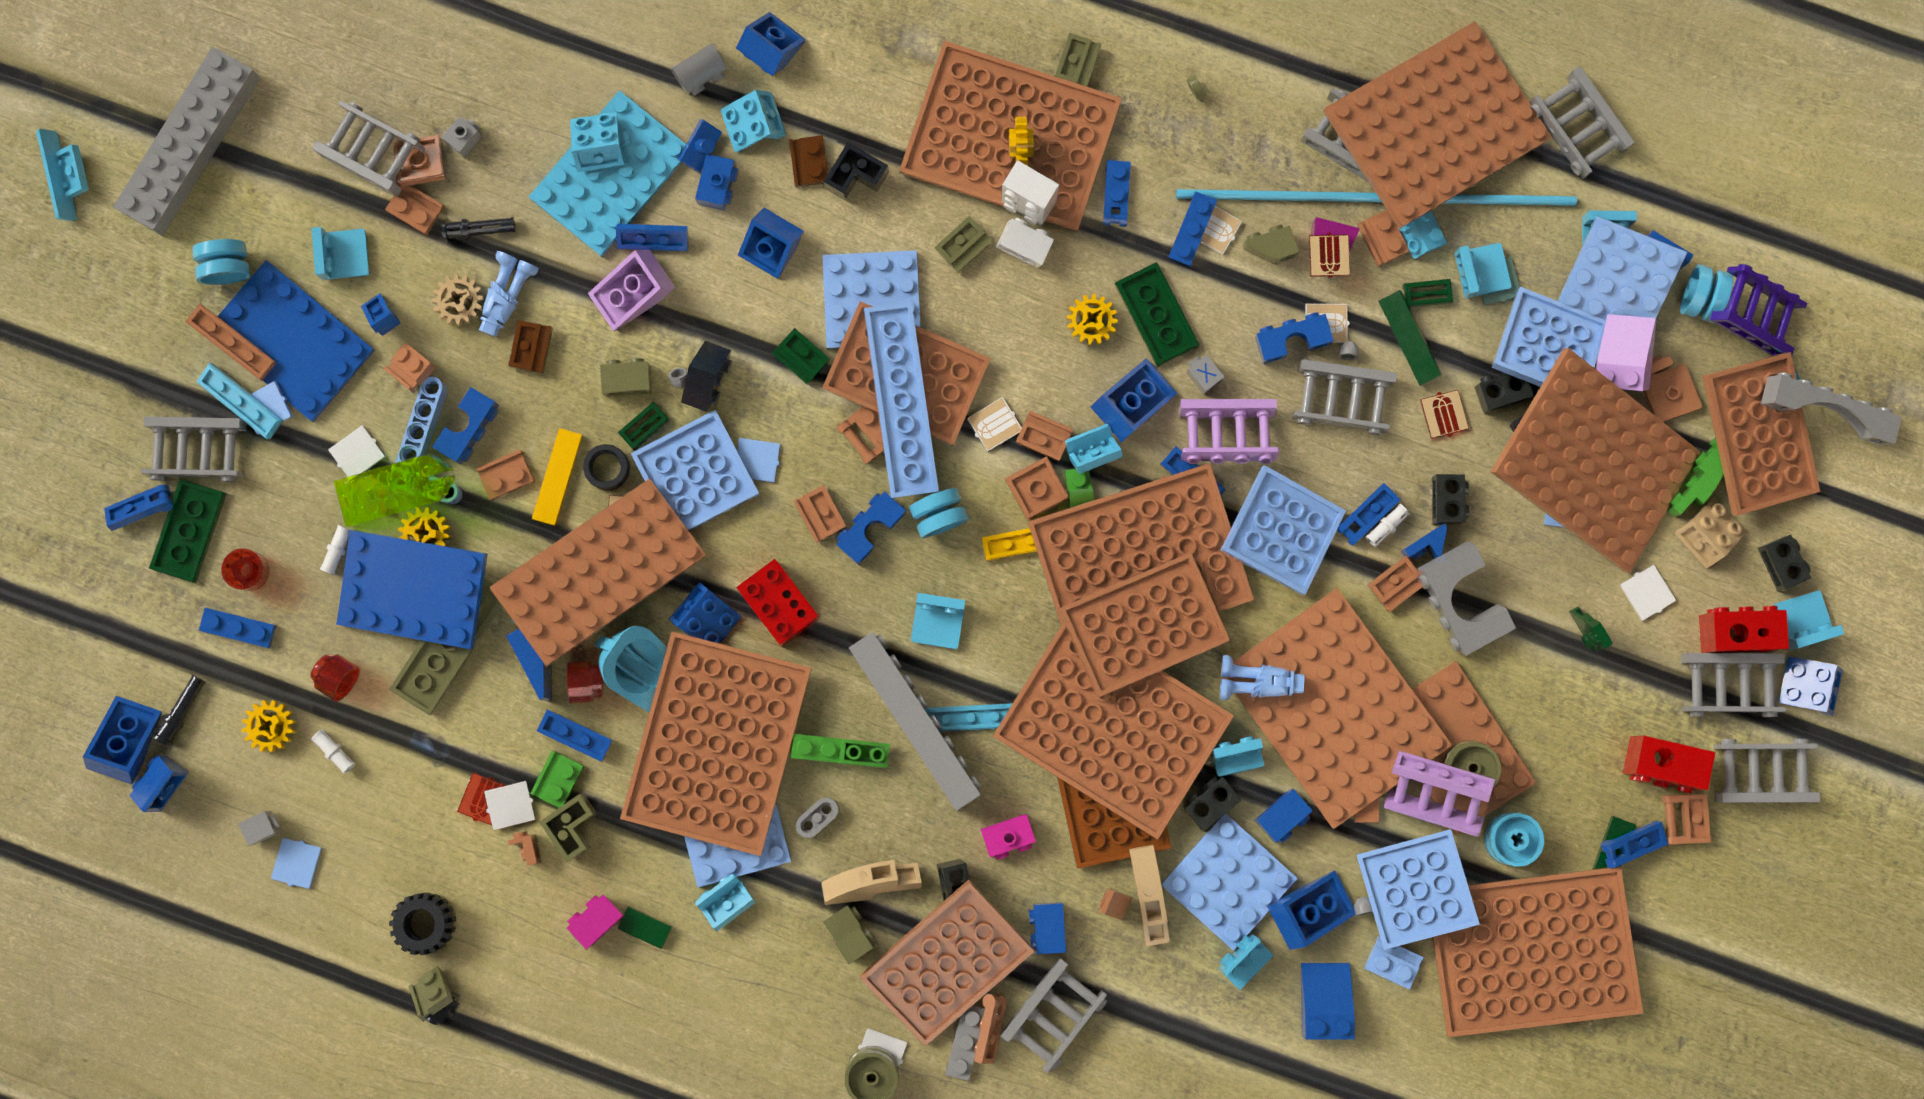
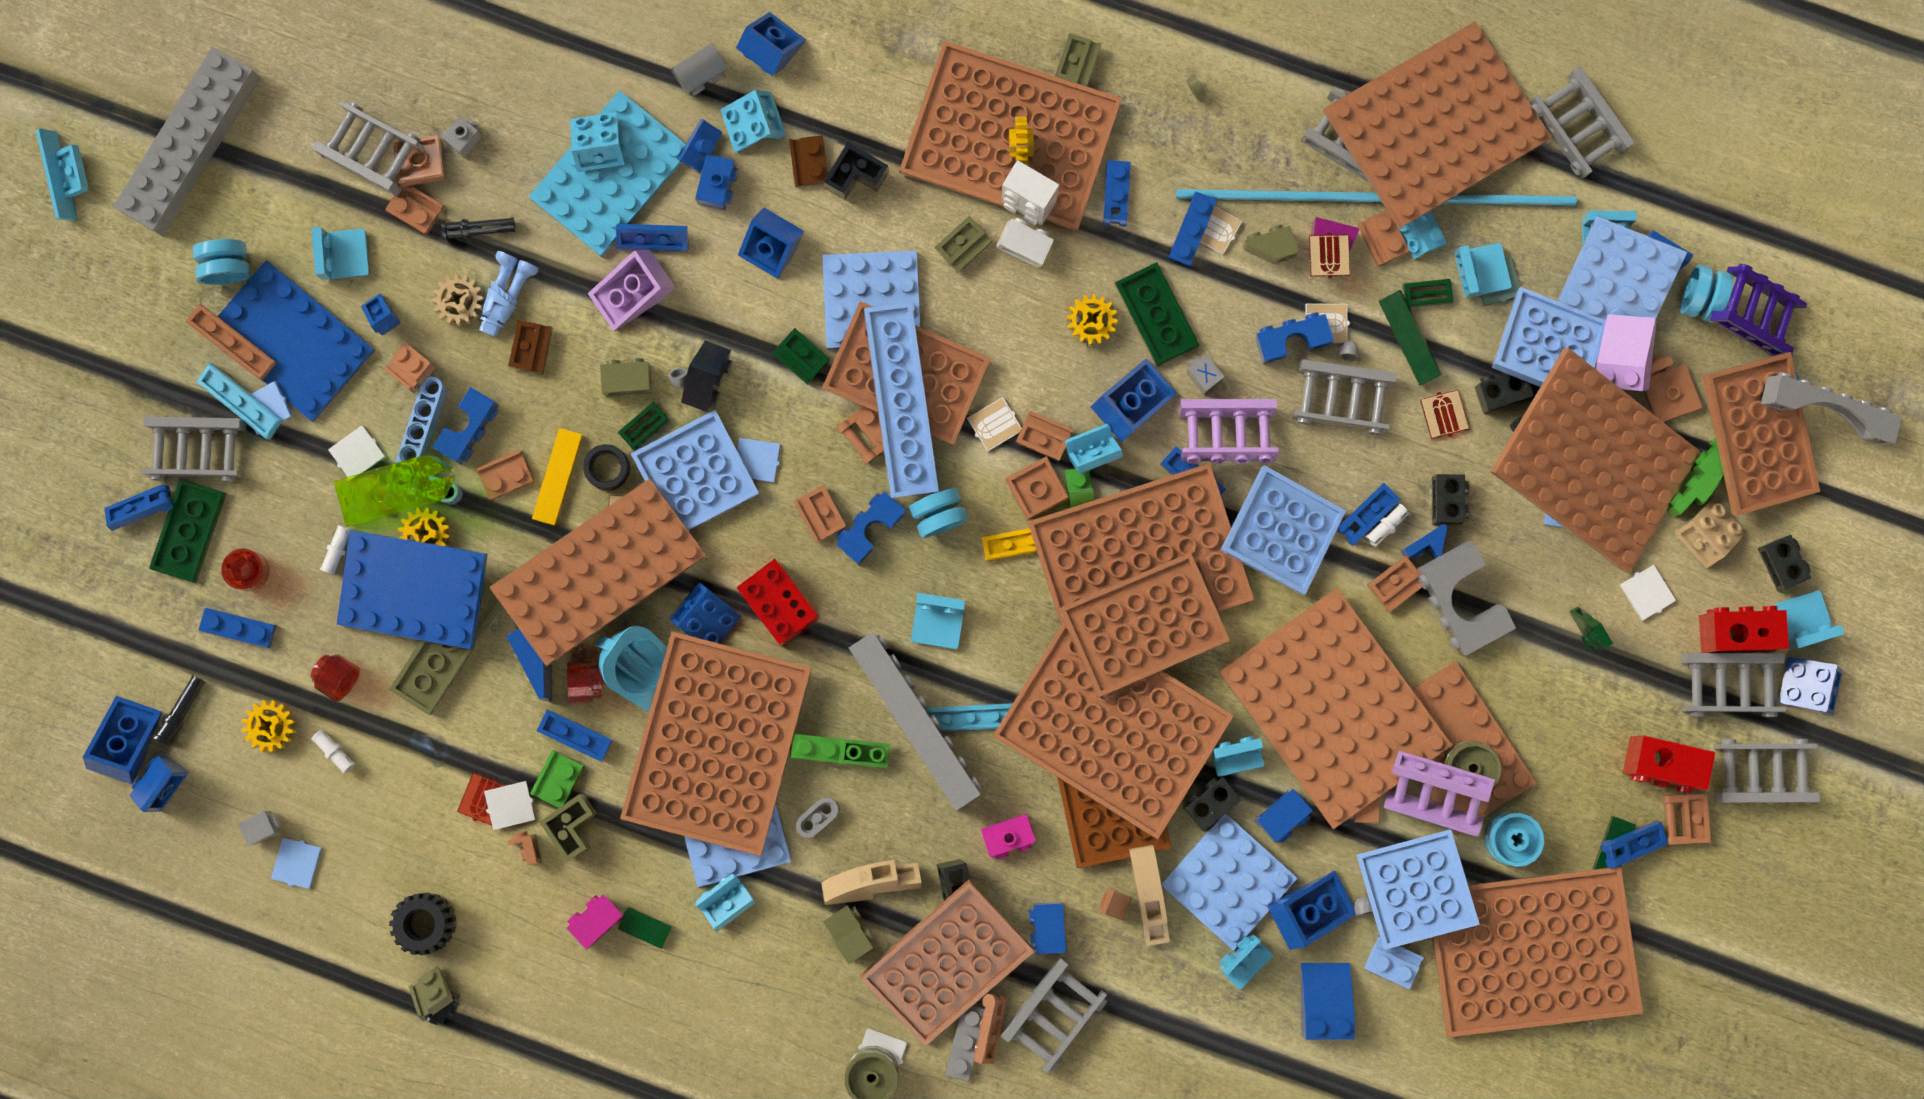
light blue piece [1220,655,1305,700] -> none

